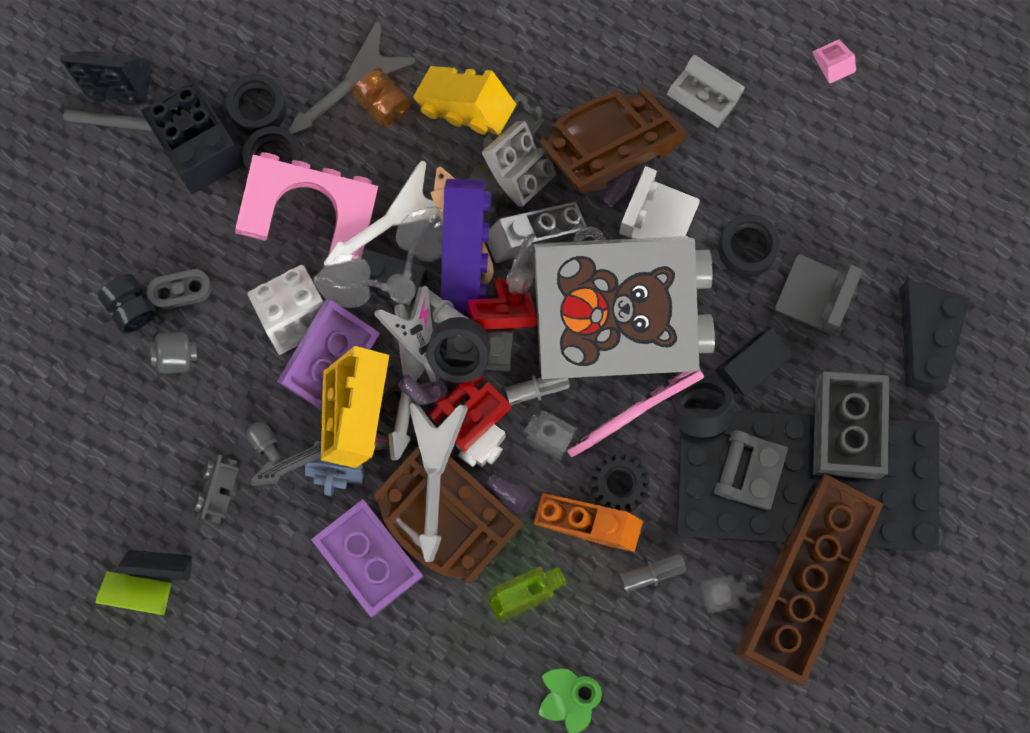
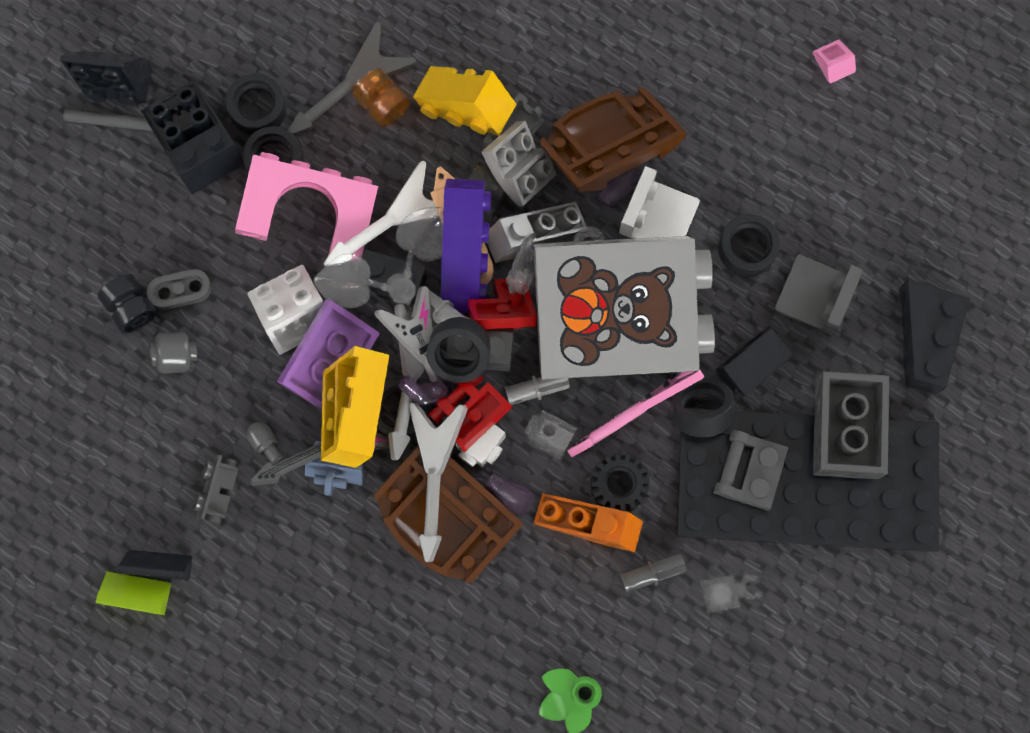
medium lavender plate [311,499,424,618] -> none
clear neon green torso [486,566,566,625] -> none
light grey bracket [667,55,744,128] -> none
reddish brown slope [734,474,883,685] -> none

